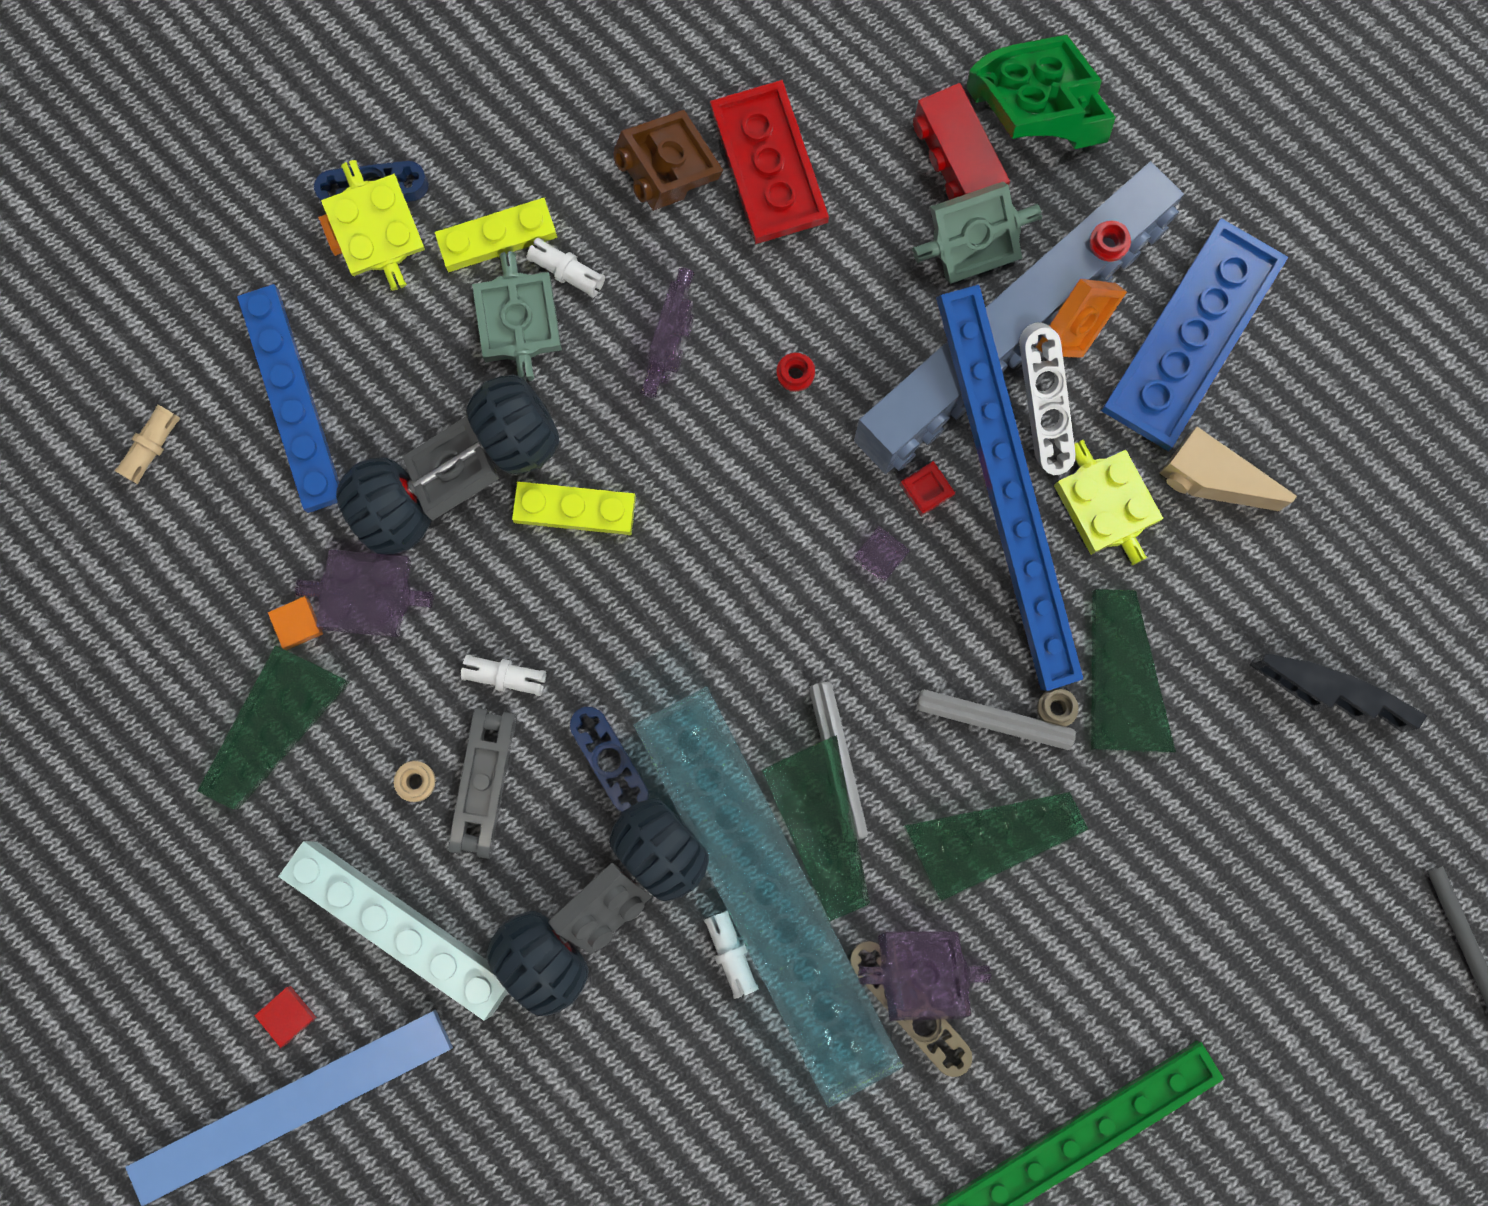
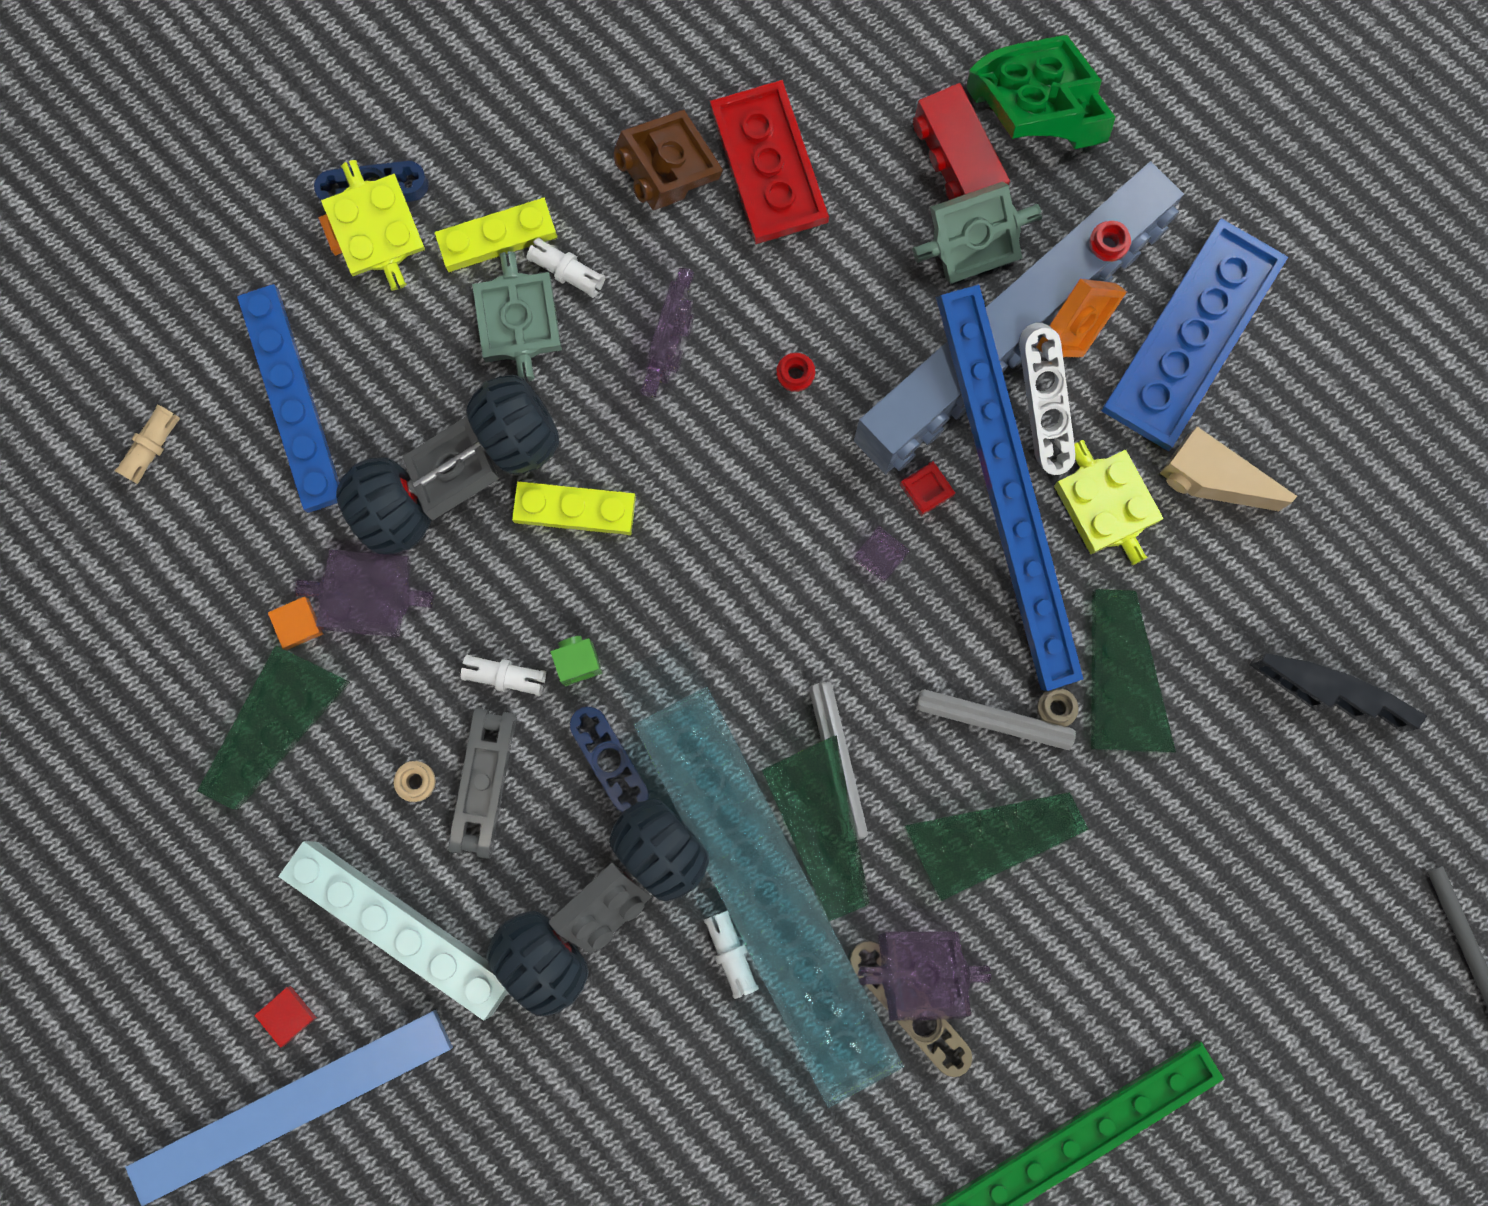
none -> bright green plate [550,636,603,686]

